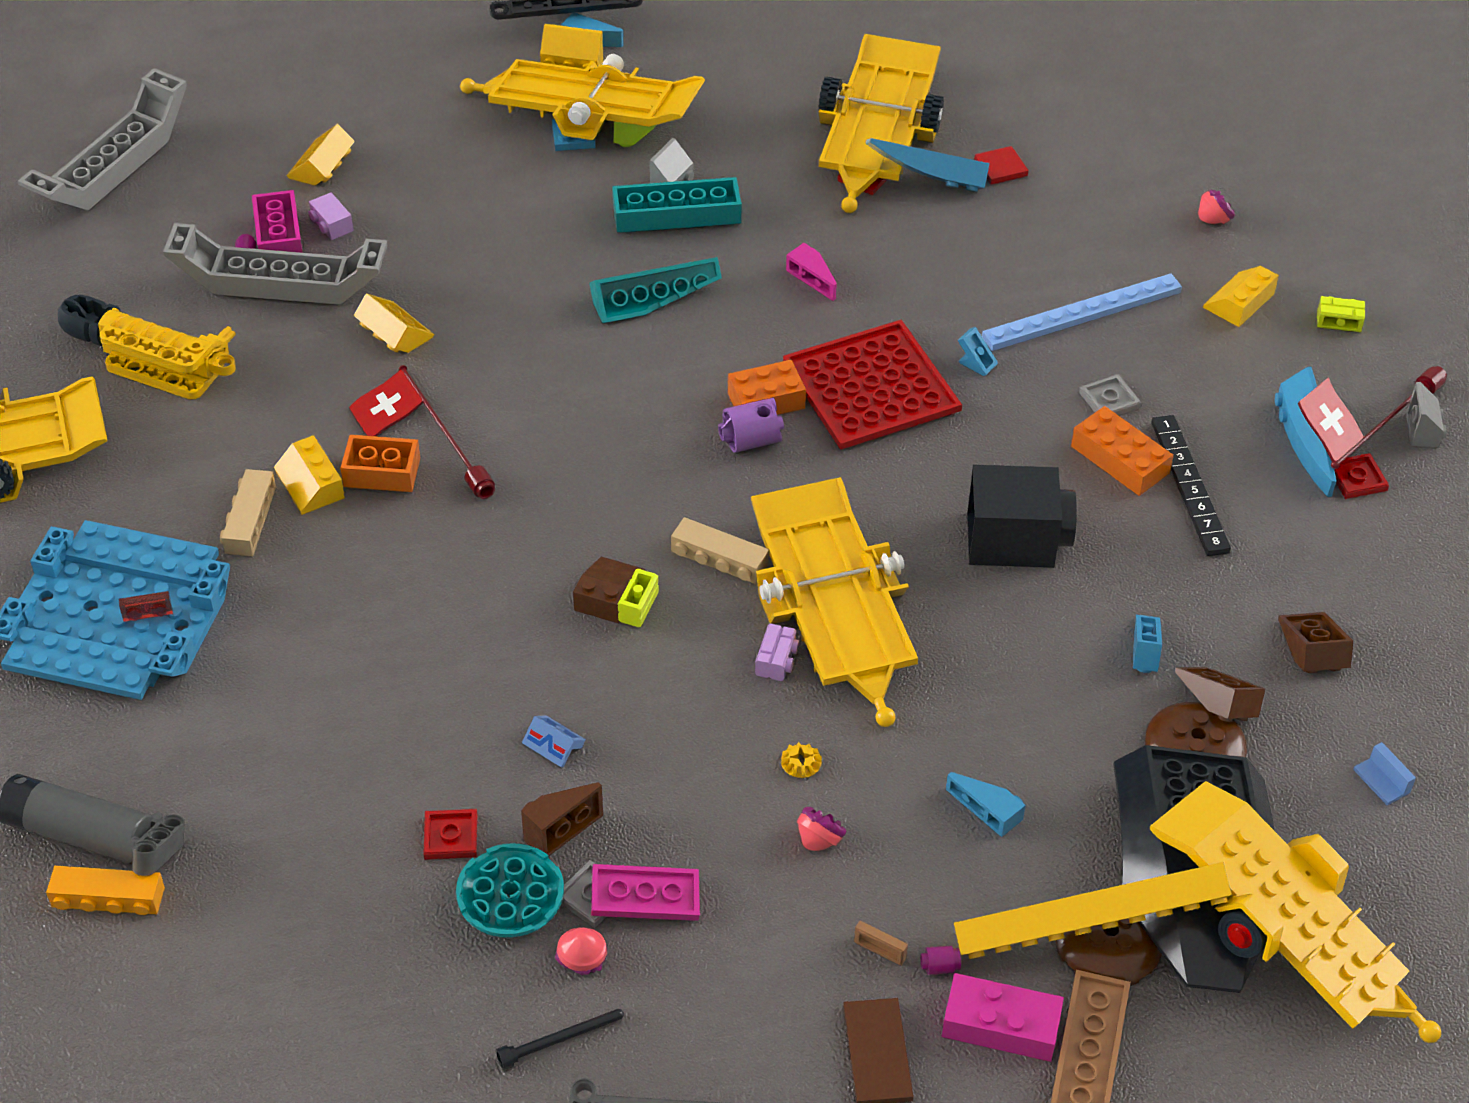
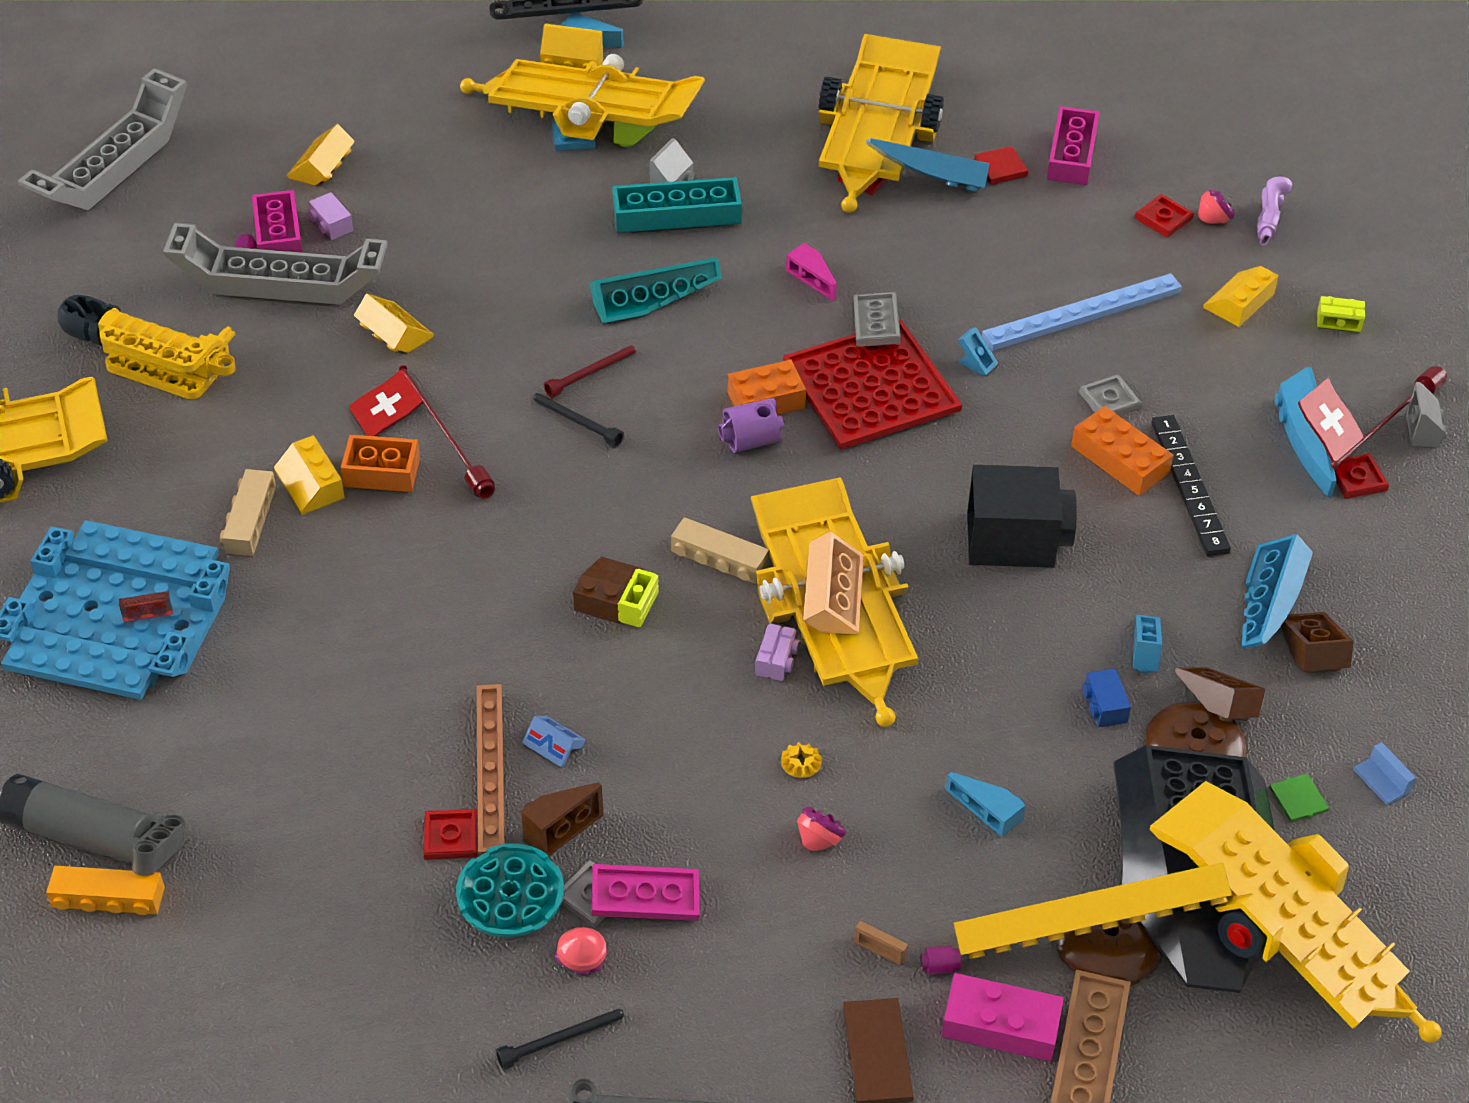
none -> nougat plate [477,684,505,857]
none -> black piece [533,393,624,448]
none -> dark red piece [544,345,636,398]
none -> light nougat slope [803,531,864,634]
none -> light grey tile [853,292,901,347]
none -> dark pink brick [1047,106,1100,185]
none -> blue brick [1082,668,1131,727]
none -> red tile [1135,194,1194,238]
none -> dark azure wedge [1242,534,1313,649]
none -> lavender piece [1257,176,1292,246]
none -> bright green piece [1269,773,1329,823]

